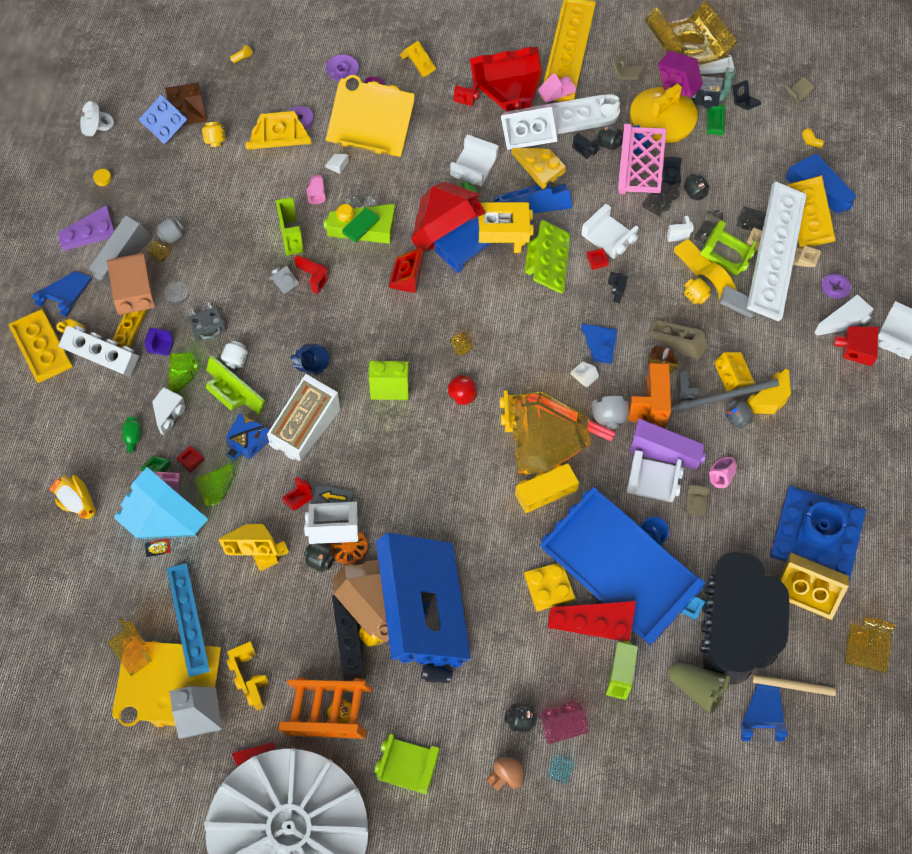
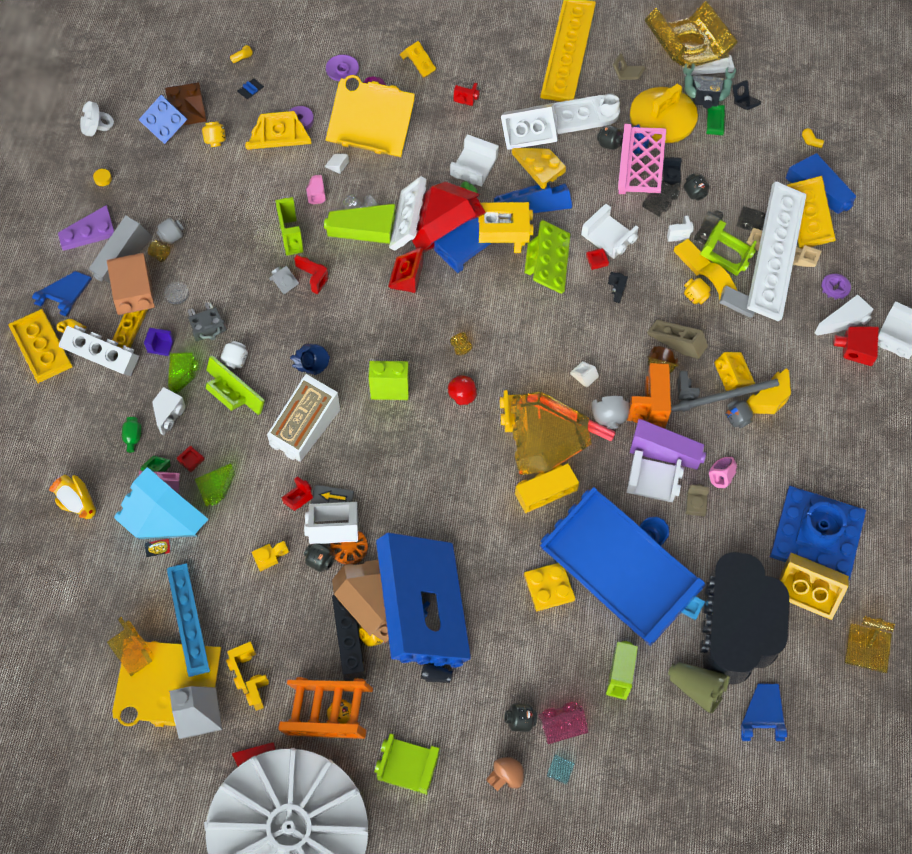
yellow slope [219,524,279,555] -> none
blue torso [226,413,270,461] -> none
yellow piece [336,203,355,222] -> none
green tile [342,207,379,243] -> none
red panel [470,47,542,112] -> none
bright pink slope [538,73,576,103] -> none
red wing [548,601,636,642] -> none
black bracket [572,133,600,159] -> none
blue wing [581,324,617,364] -> none
magenta brick [658,51,703,98] -> none
tan bar [751,674,836,696] -> none
dark tan bracket [784,77,815,104] -> none
none -> black piece [237,78,264,100]
none -> white plate [389,176,426,251]

